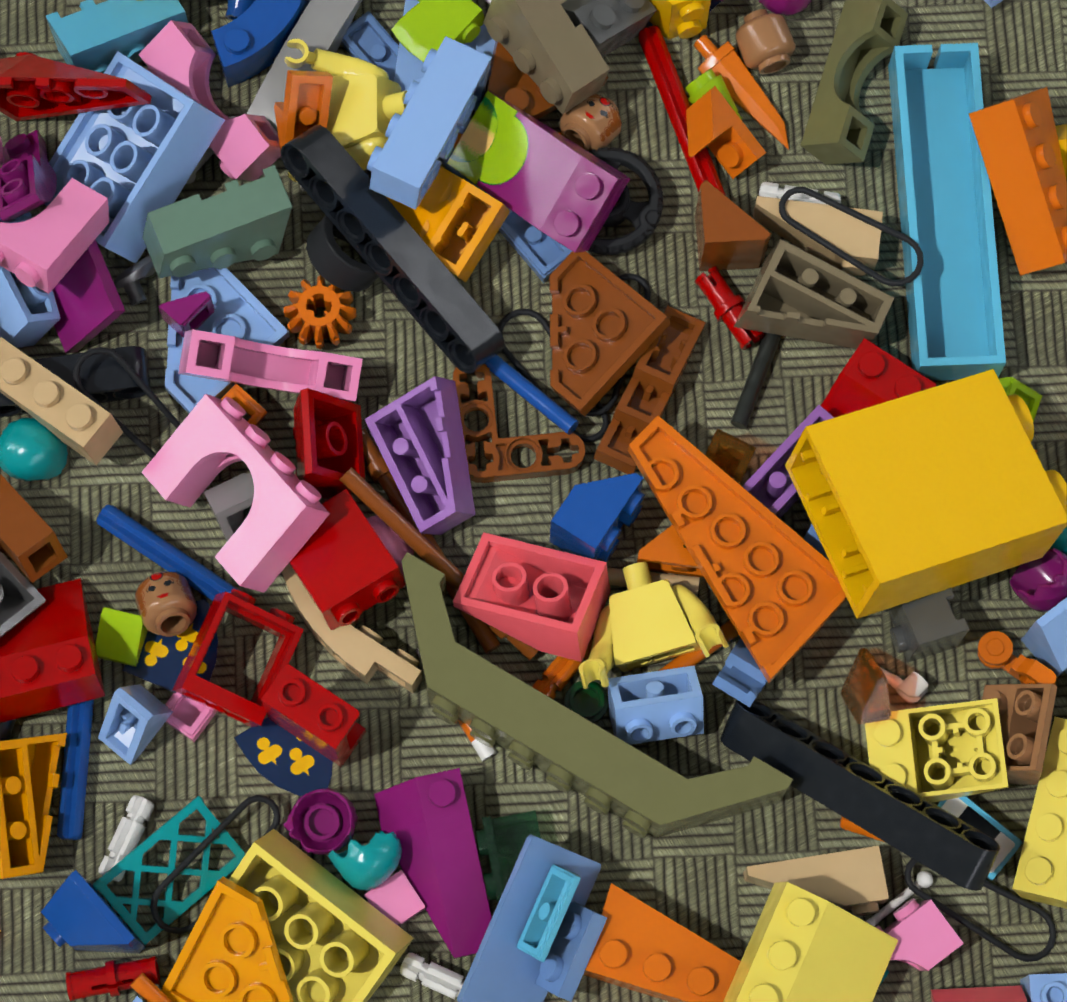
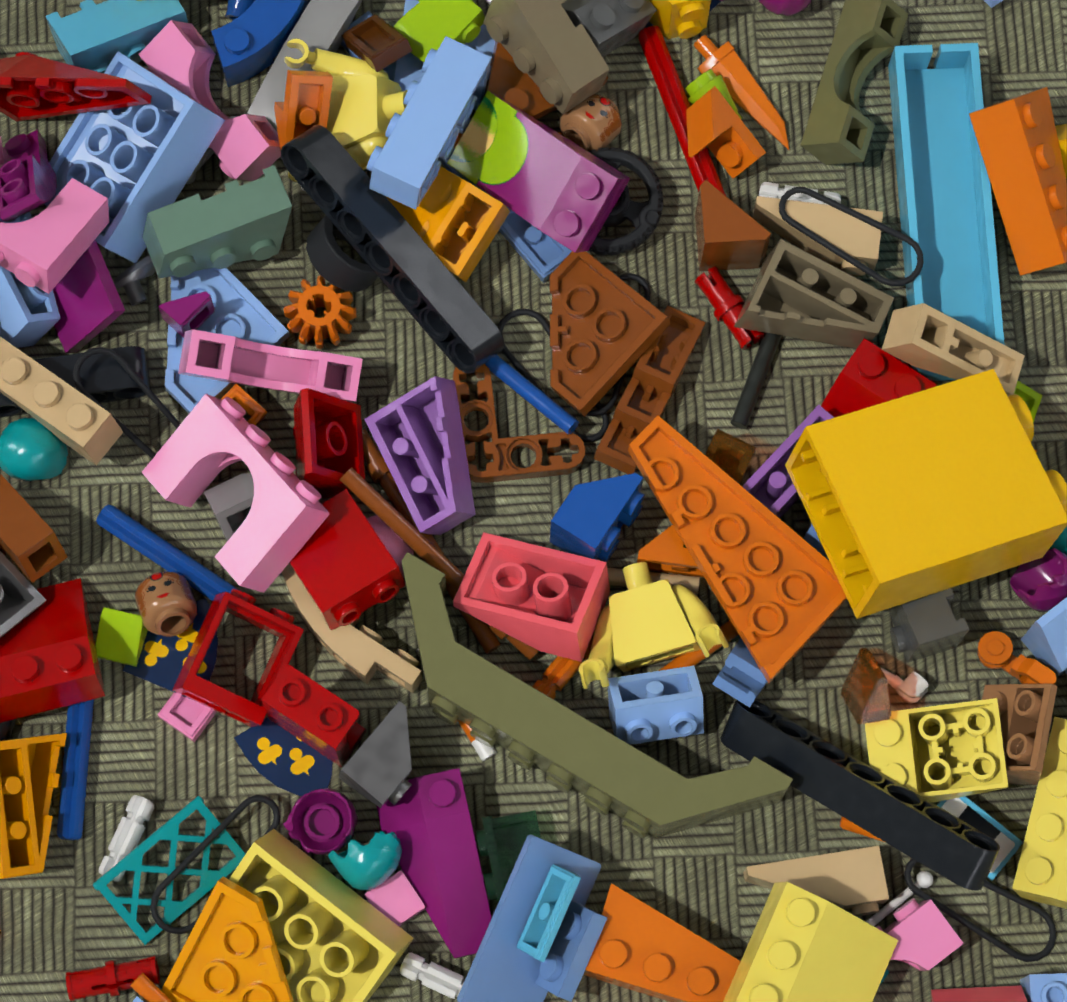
blue slope [41,870,146,954] -> none
light blue slope [98,684,173,765] -> none
dark green plate [564,681,608,723] -> none
medium nougat head [735,9,796,74] -> none
none -> flat silver slope [339,701,412,808]
none -> reddish brown tile [342,14,412,72]
none -> tan slope [882,303,1025,396]

